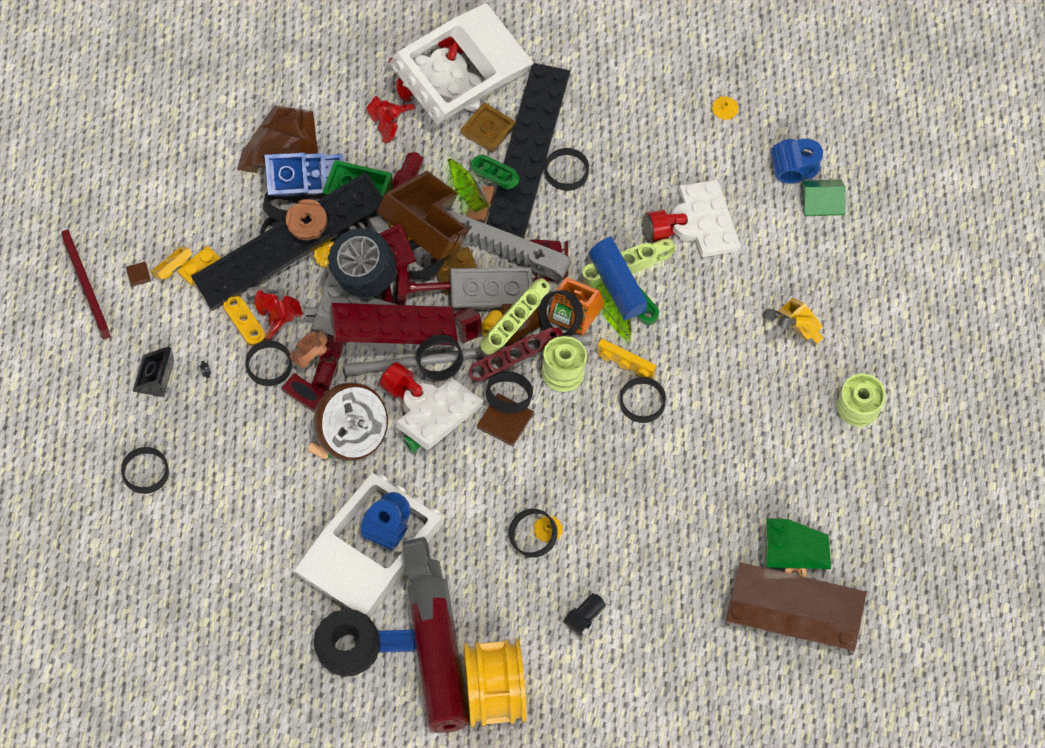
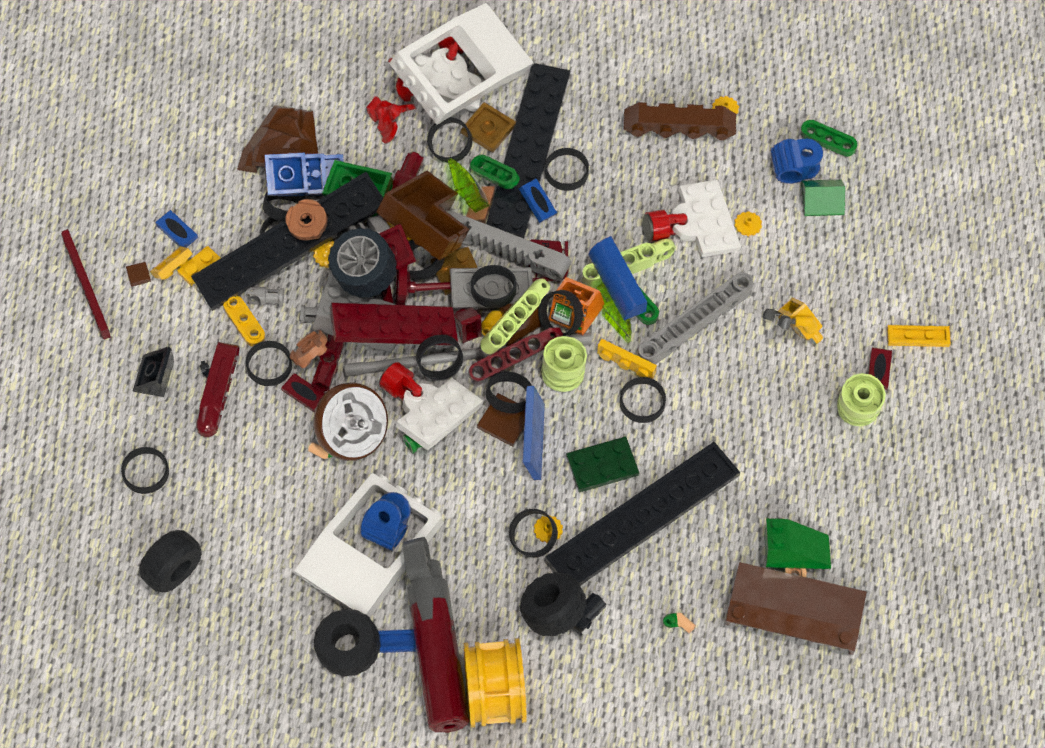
red animal [254,290,303,340] -> none
none -> black tyre [139,530,202,593]
none -> blue tile [155,210,198,248]
none -> dark red piece [196,342,240,437]
none -> black tyre [427,117,473,163]
none -> black tyre [471,265,516,308]
none -> blue tile [519,179,557,223]
none -> black tyre [520,572,586,636]
none -> blue tile [523,386,545,480]
none -> black plate [545,442,740,586]
none -> dark green plate [566,436,640,493]
none -> reddish brown brick [624,102,736,140]
none -> light grey gear [638,272,753,364]
none -> arm [663,613,696,633]
none -> yellow piece [735,211,762,237]
none -> green plate [801,120,857,156]
none -> dark red tile [868,347,892,390]
none -> yellow tile [887,325,951,347]

